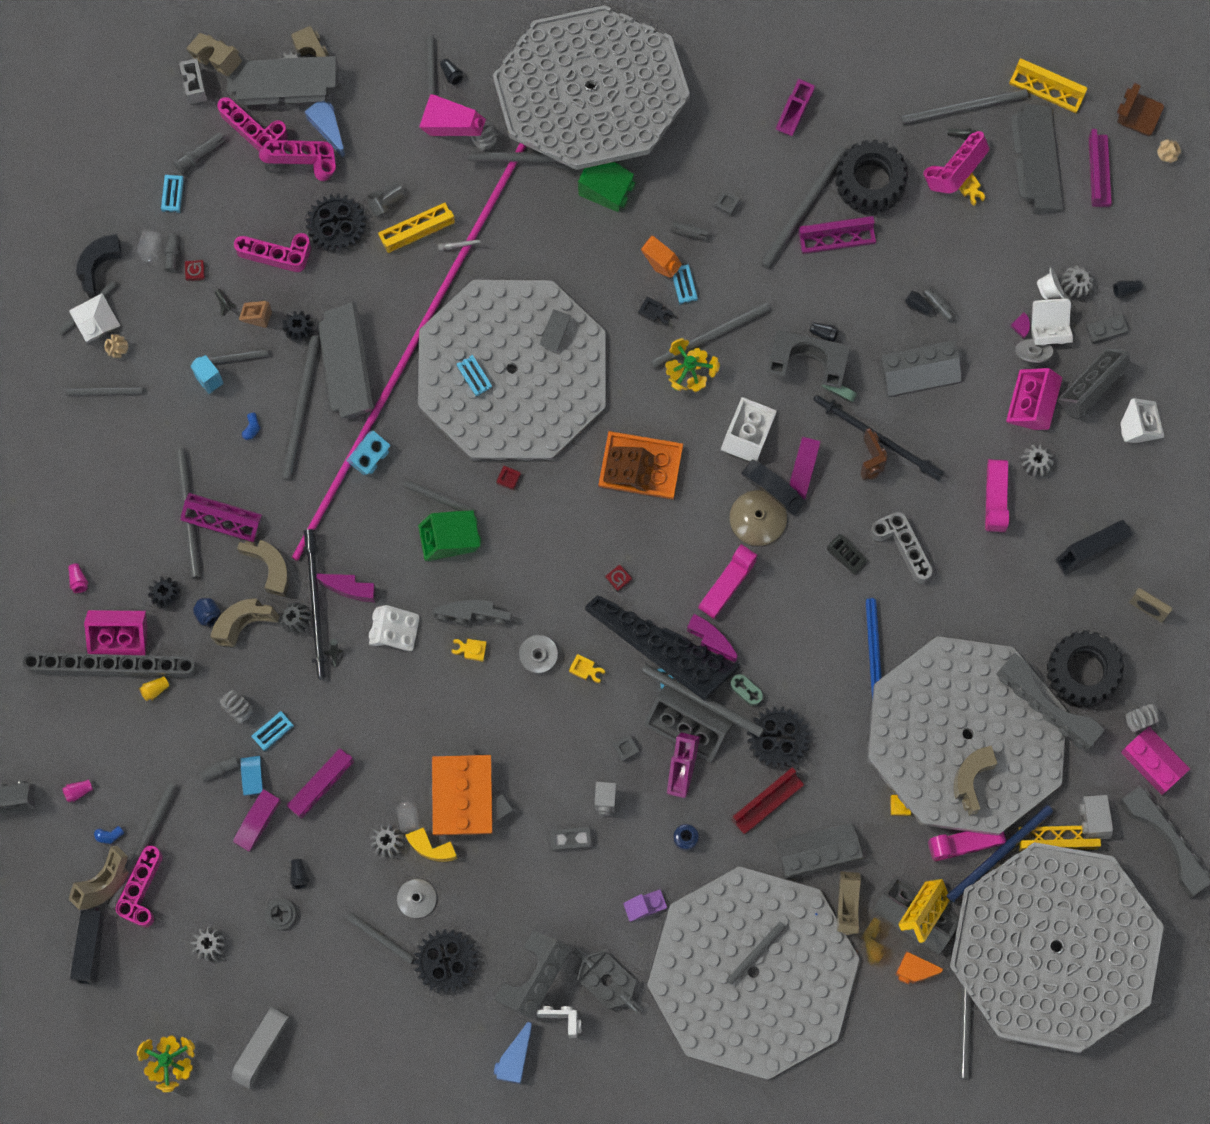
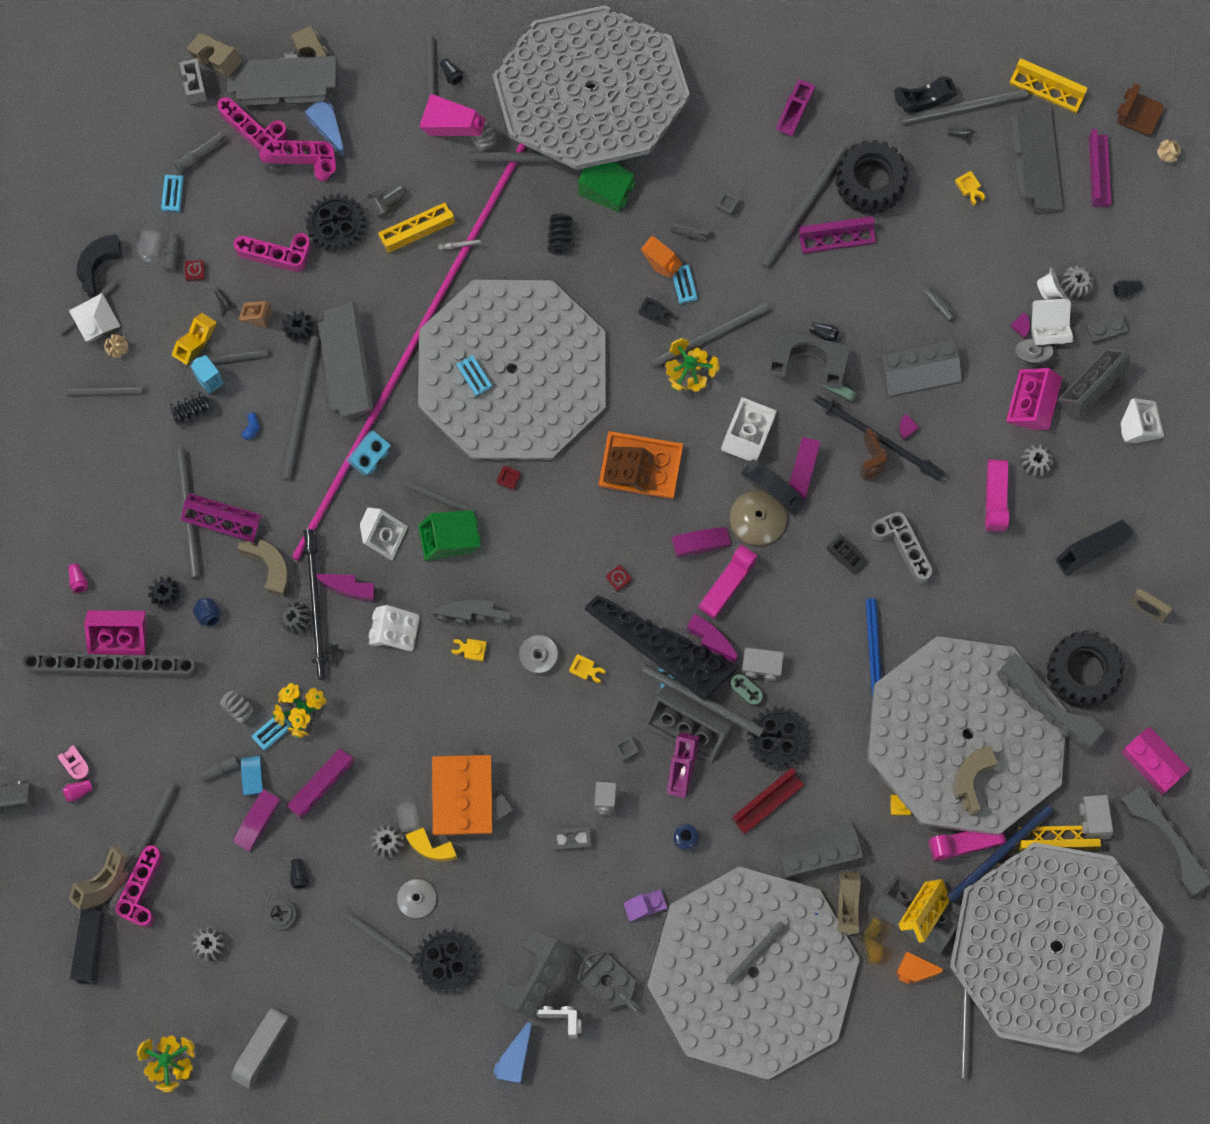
blue arm [94,826,124,844] -> none
yellow cone [139,676,169,701] -> none
dark tan arch [210,599,280,647] -> none
dark grey slope [539,309,571,351] -> none
black cone [904,290,933,316] -> none
dark pink beam [923,131,990,193] -> none
light grey gear [1125,704,1160,732] -> none
none -> bright pink plate [57,745,89,780]
none -> black piece [170,391,213,426]
none -> yellow brick [172,313,217,365]
none -> yellow plant [273,683,327,738]
none -> white slope [360,508,408,560]
none -> black piece [547,214,573,255]
none -> magenta slope [671,527,731,559]
none -> light grey brick [742,648,784,681]
none -> black arch [893,76,958,112]
none -> magenta tile [899,413,919,441]

